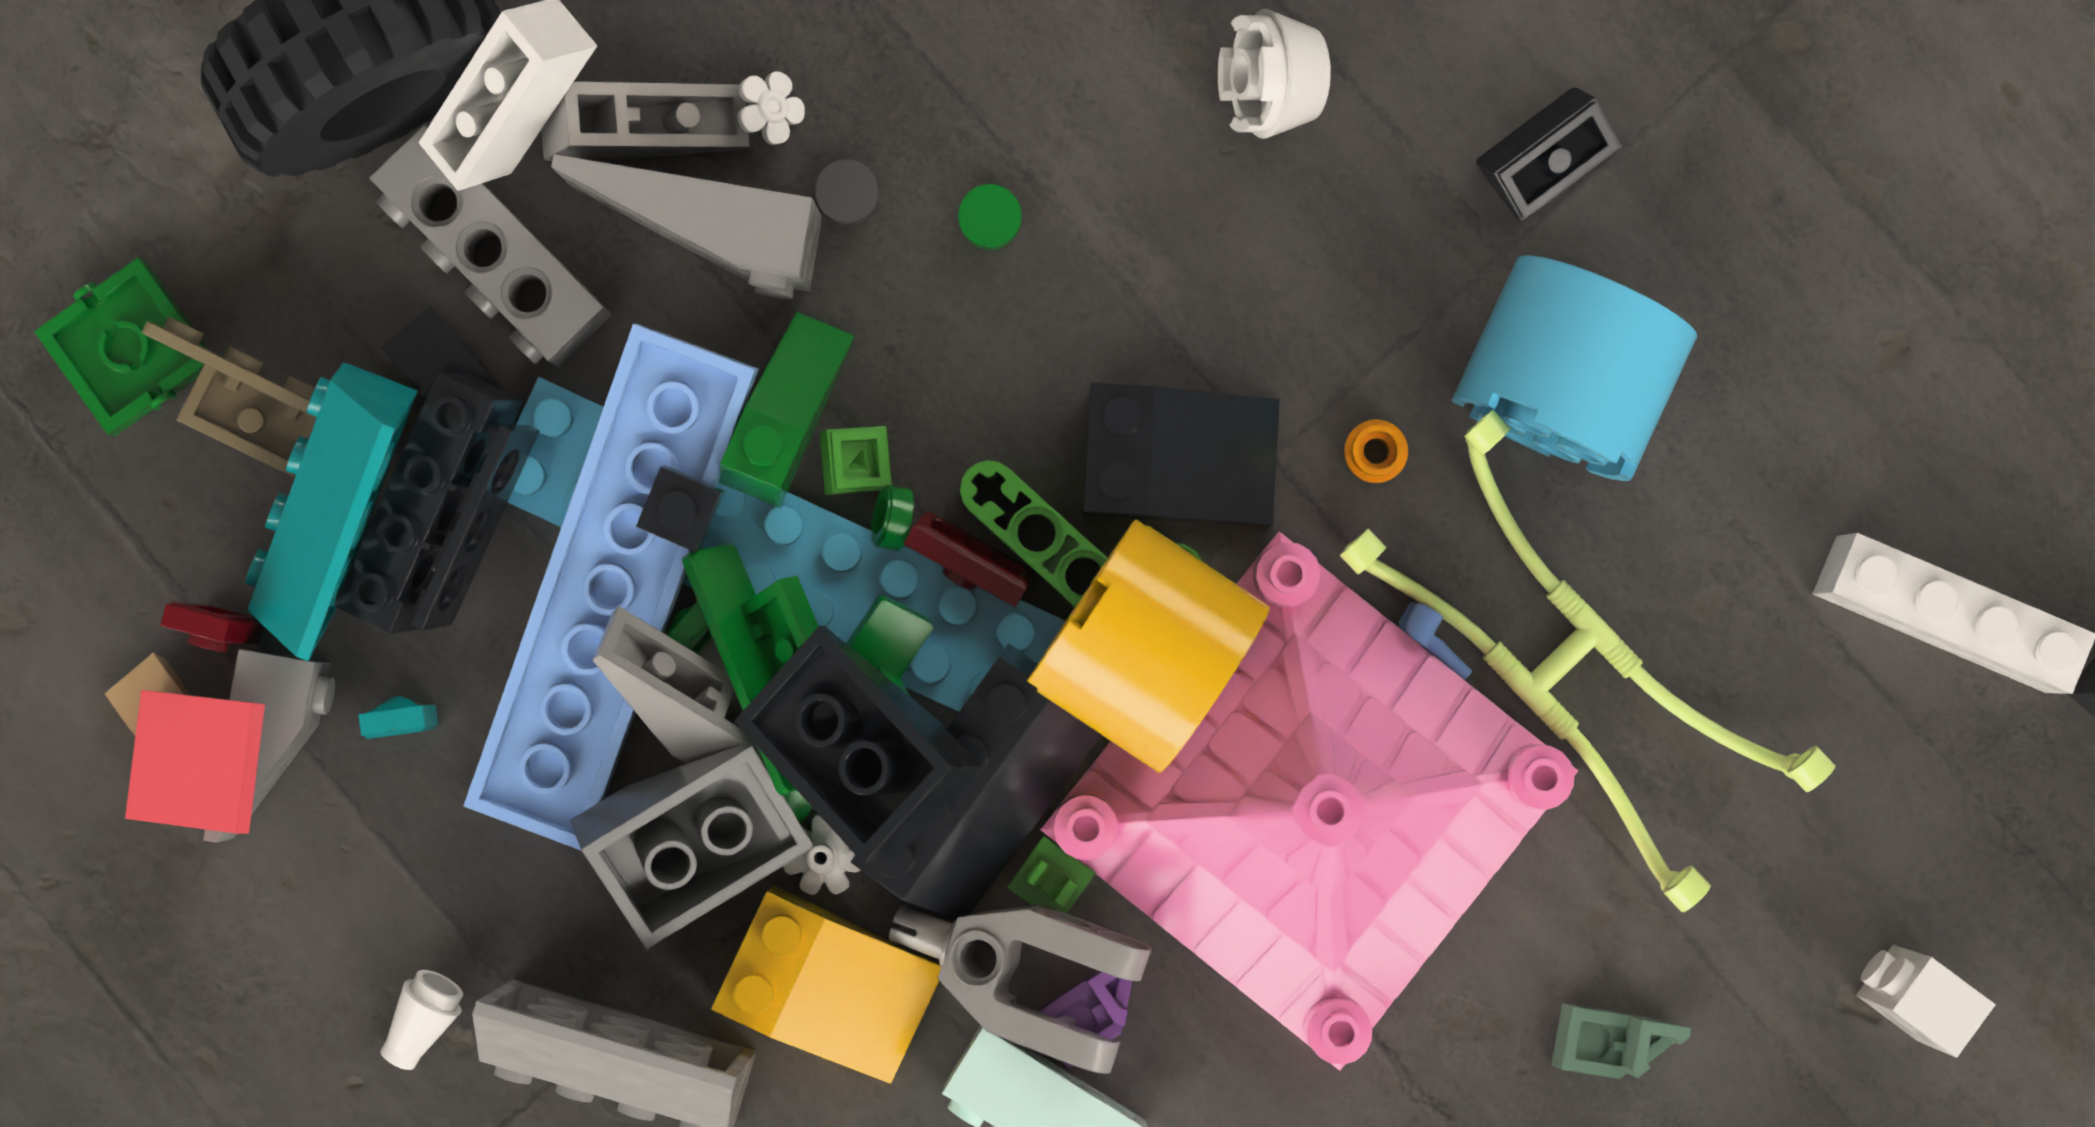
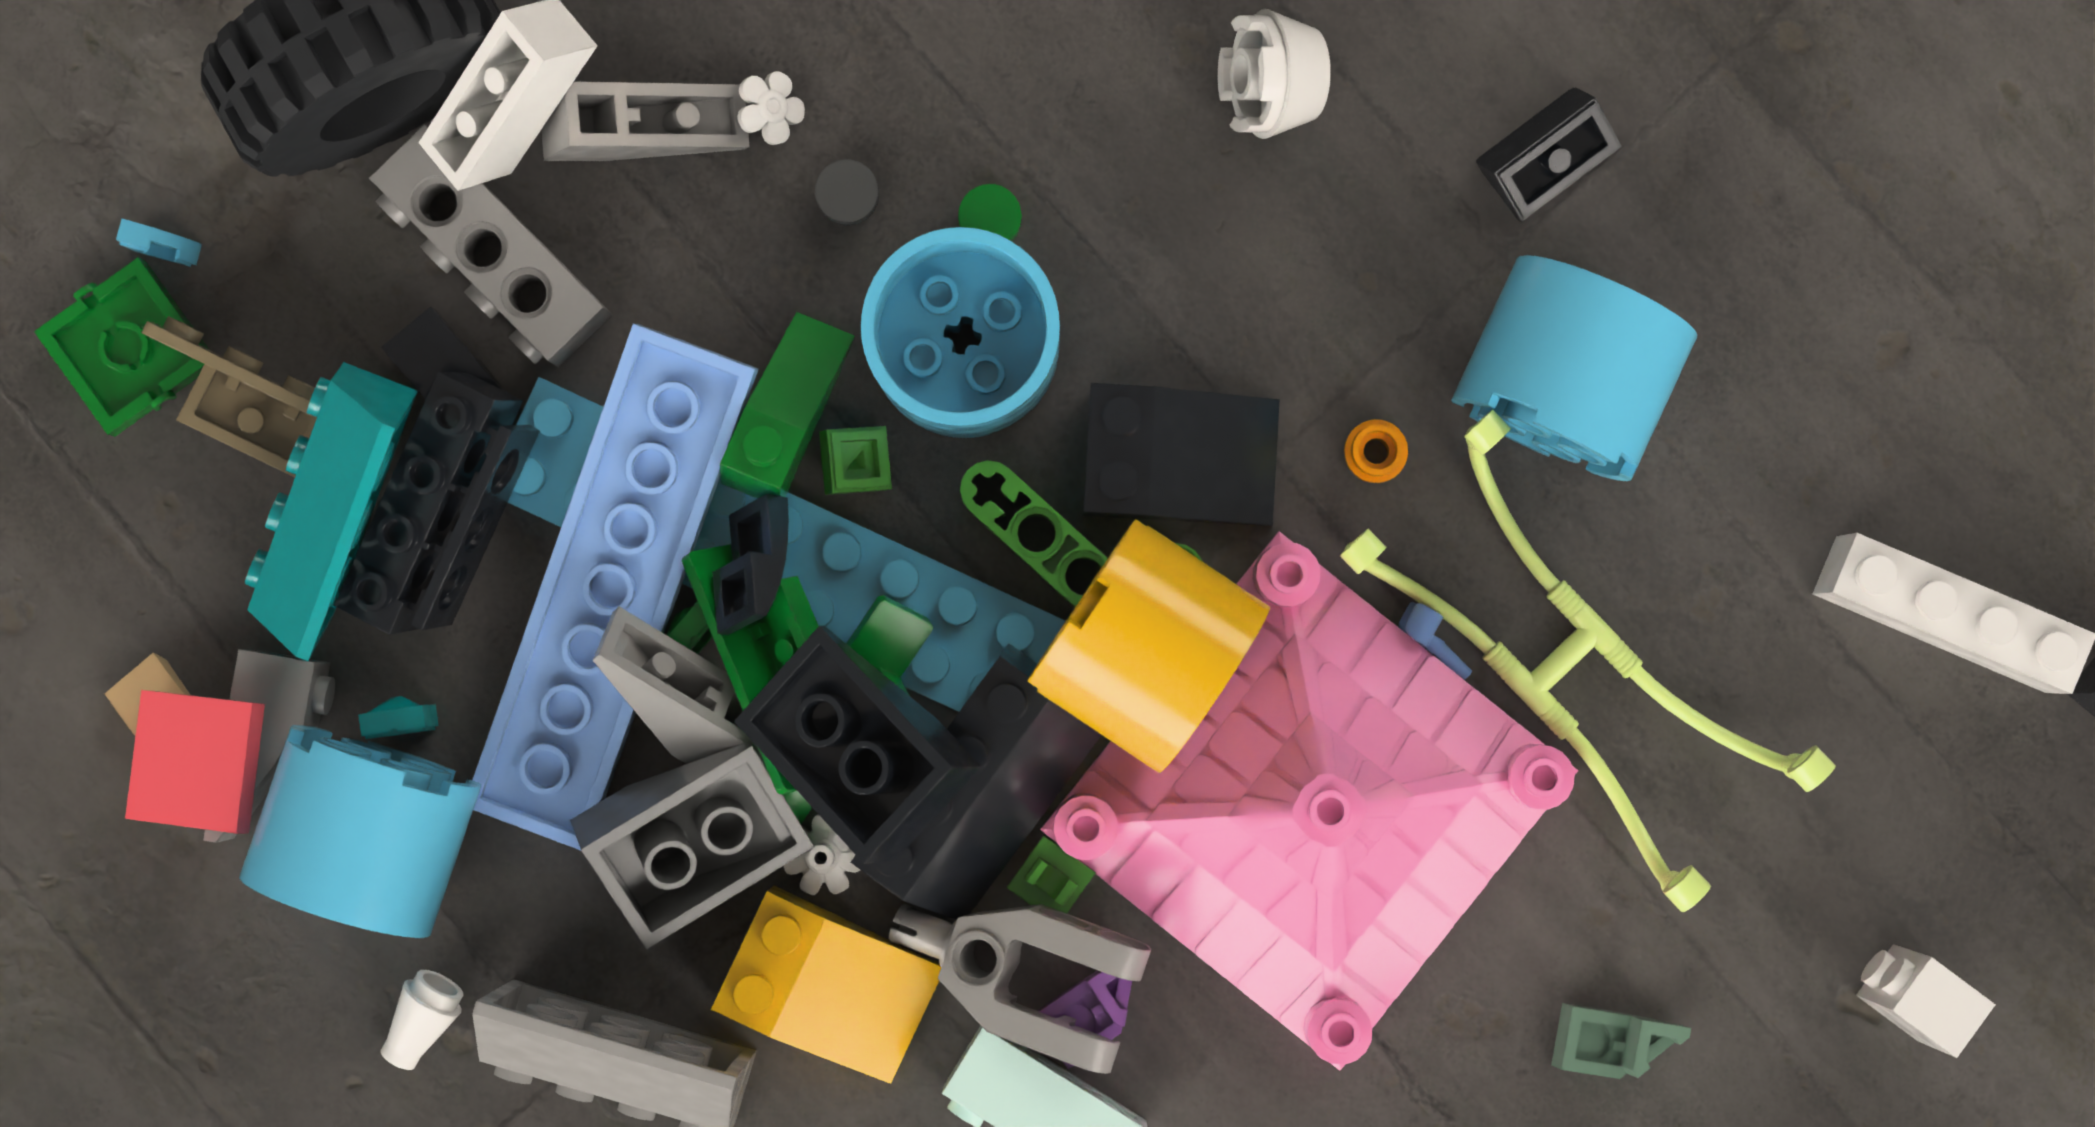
dark red plate [160,601,264,653] -> none
light grey slope [551,154,822,299] -> none
black plate [636,465,725,553] -> none
green tile [870,485,914,551] -> none
dark red plate [904,511,1036,608] -> none
none -> medium azure tile [116,219,202,267]
none -> medium azure brick [239,725,481,938]
none -> black slope [712,494,789,635]
none -> medium azure brick [861,227,1060,438]

